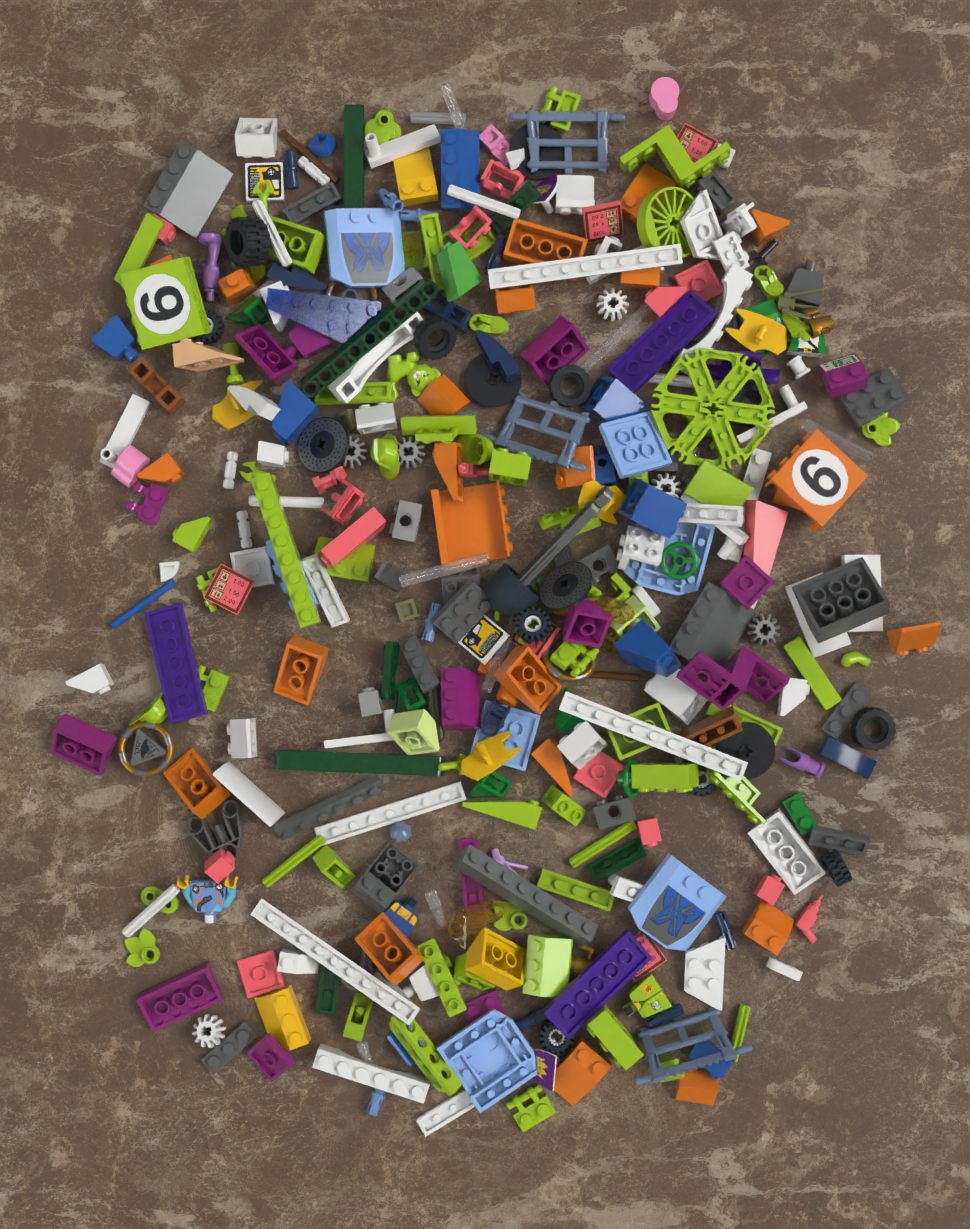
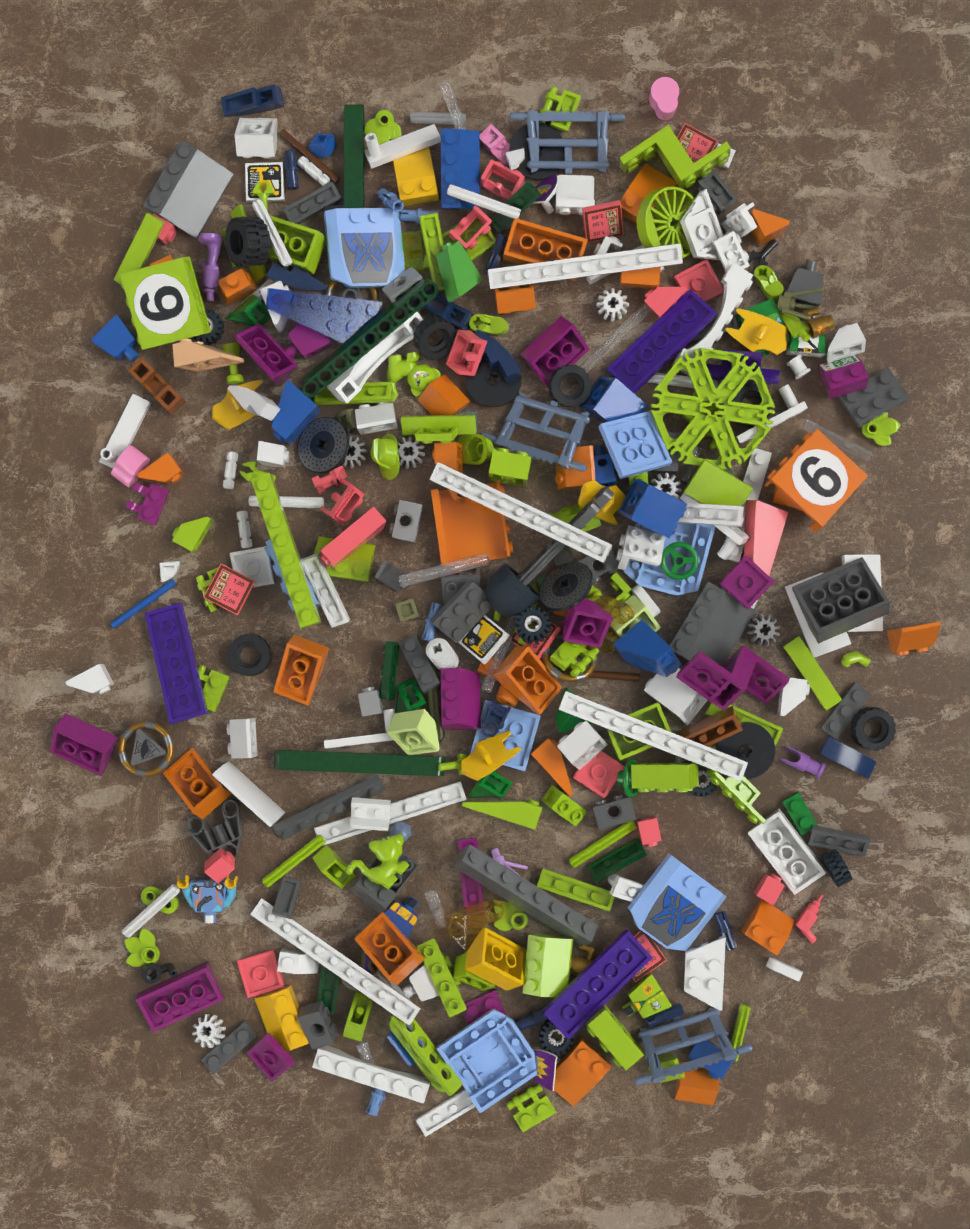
lime piece [128,692,168,726] -> none
coral piece [458,462,489,478] -> none
none -> black plate [141,962,177,984]
none -> dark blue slope [221,84,284,117]
none -> black tyre [228,634,272,676]
none -> dark grey tile [272,876,301,919]
none -> dark grey brick [297,1001,337,1050]
none -> lime animal [345,833,409,889]
none -> white bracket [350,797,391,831]
none -> white piece [426,638,459,671]
none -> white plate [429,462,613,563]
none -> coral window [446,329,488,376]
none -> white slope [827,323,866,363]

